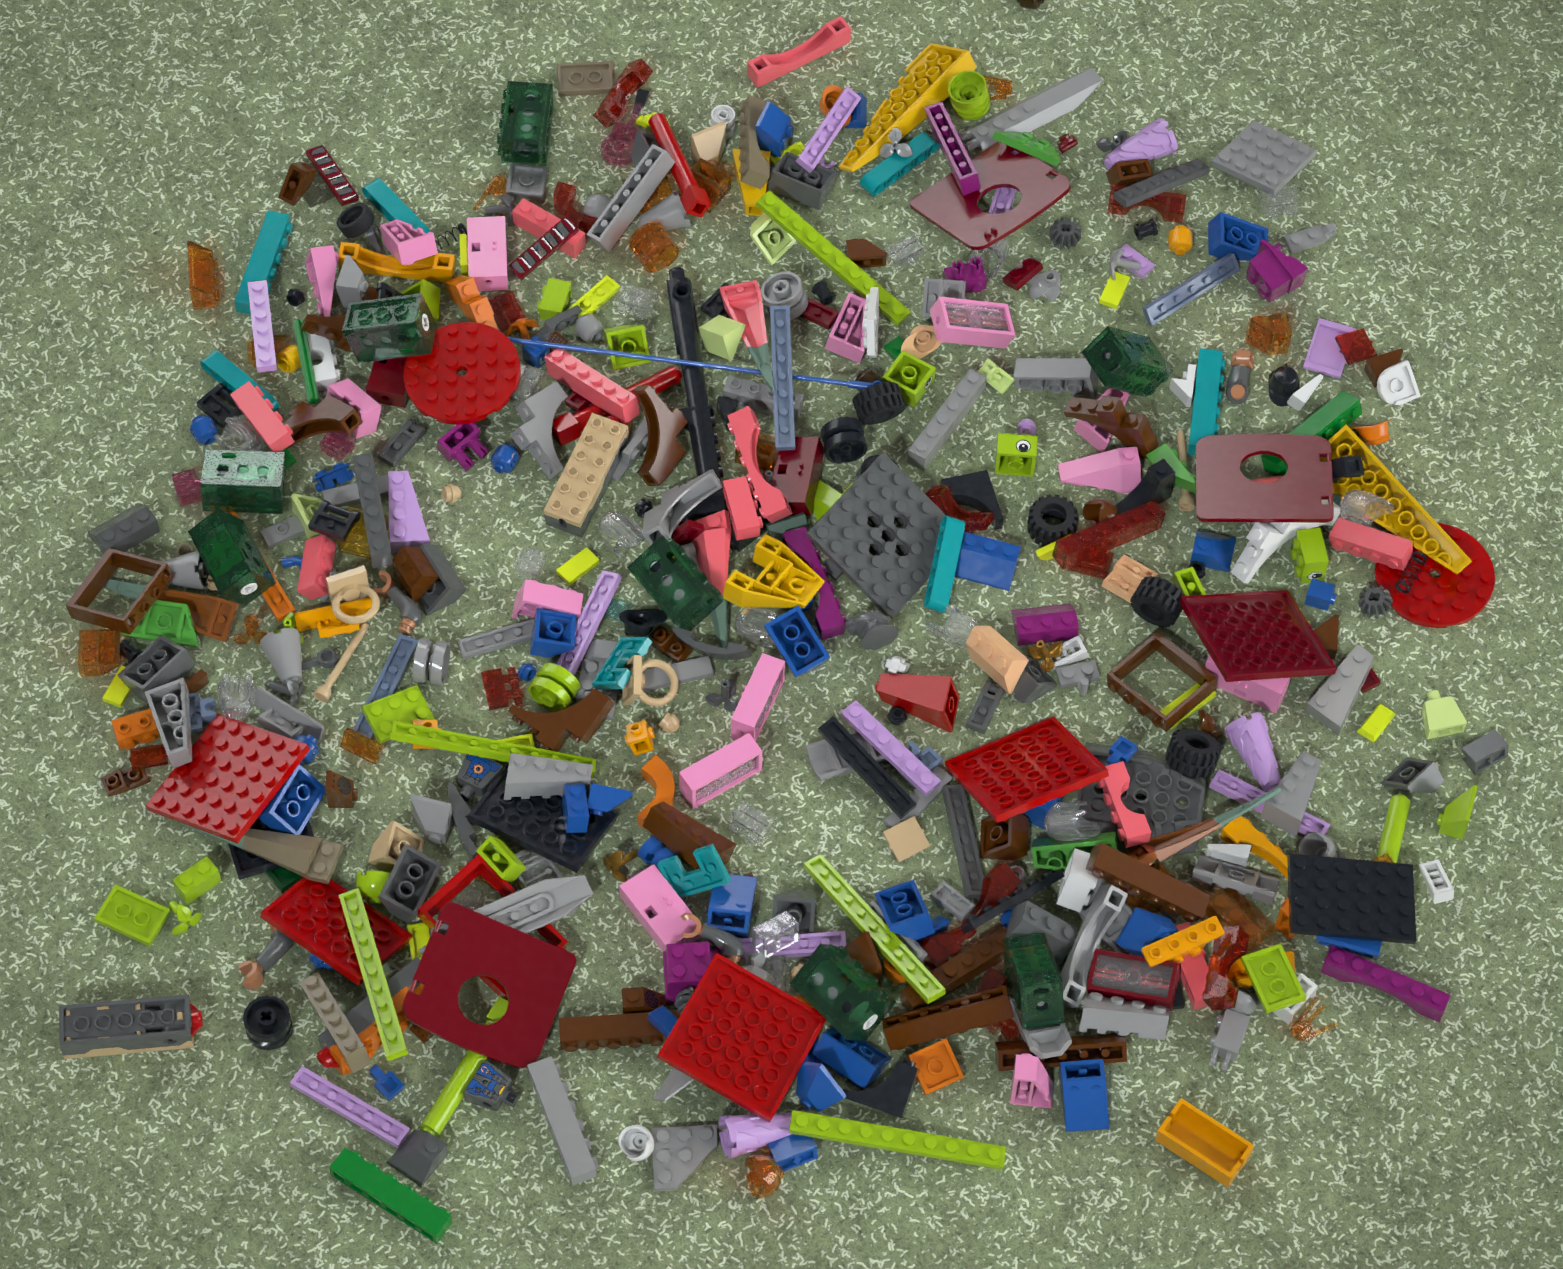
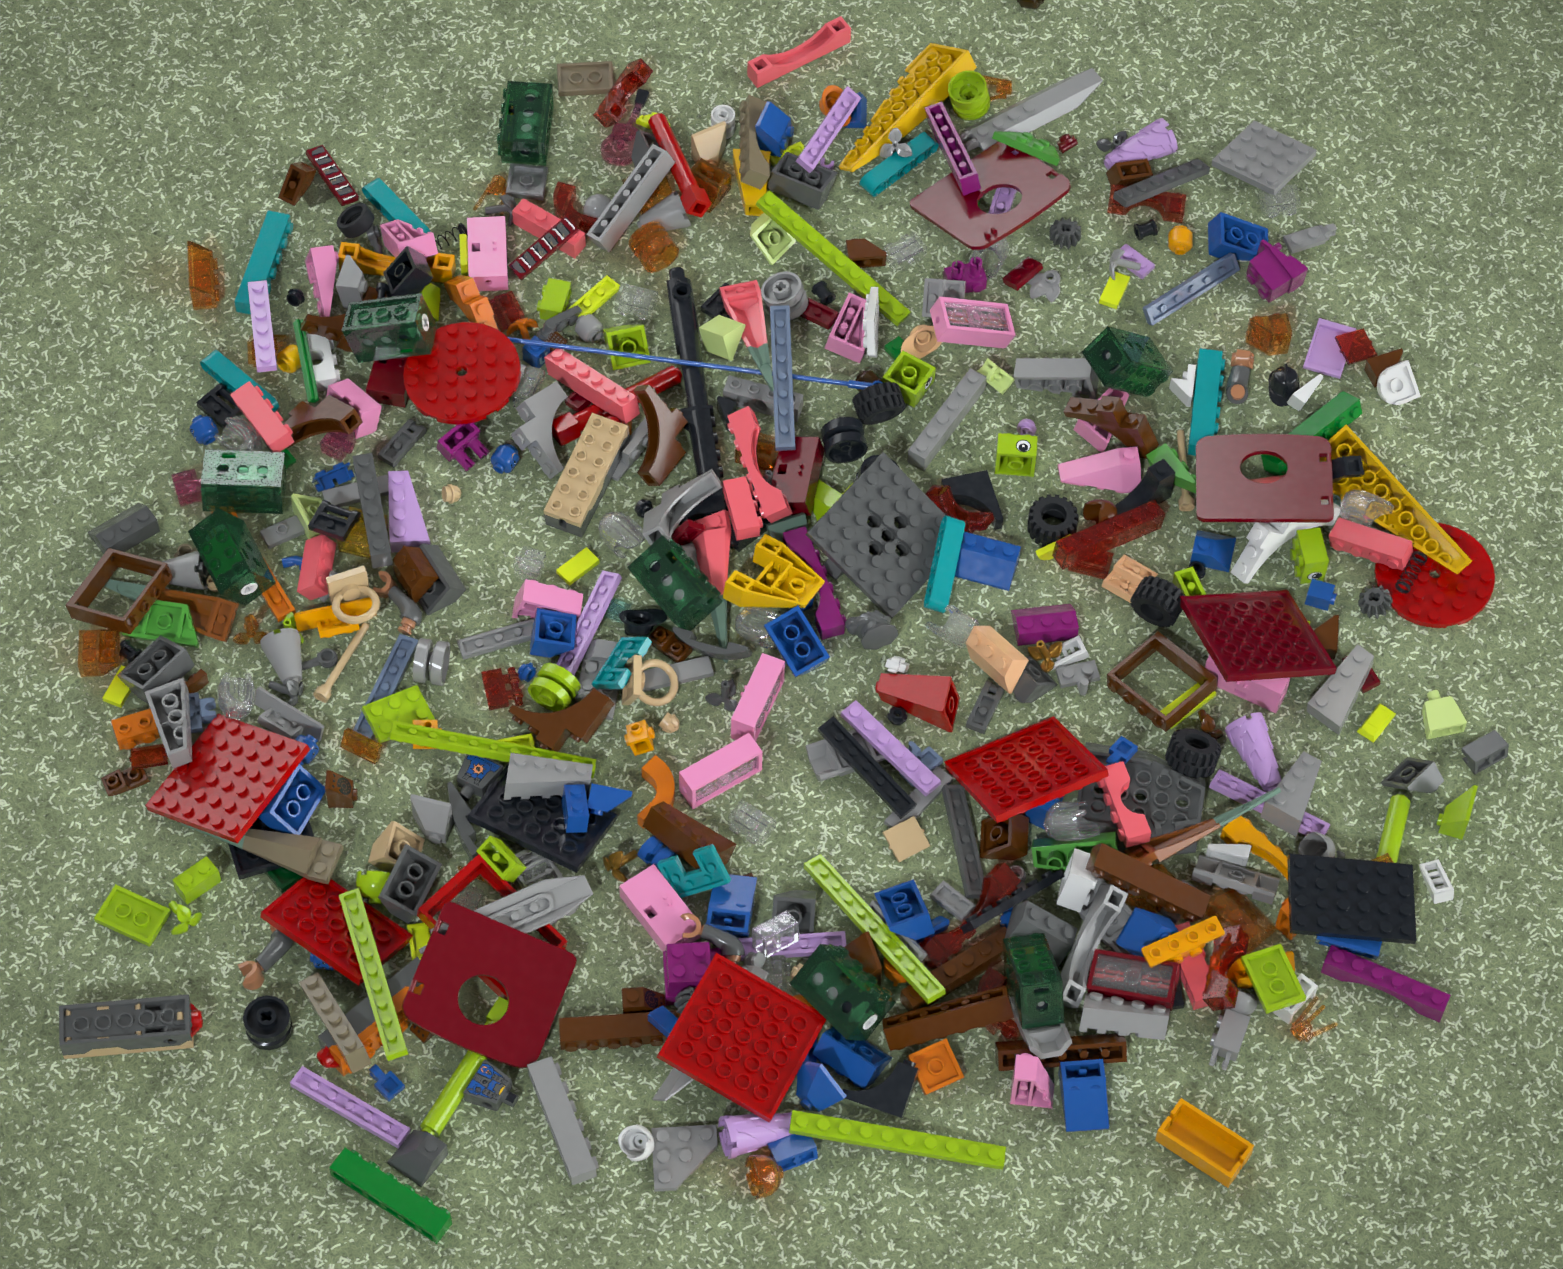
orange piece [1349,419,1392,445] -> none
none -> black brick [383,246,433,304]

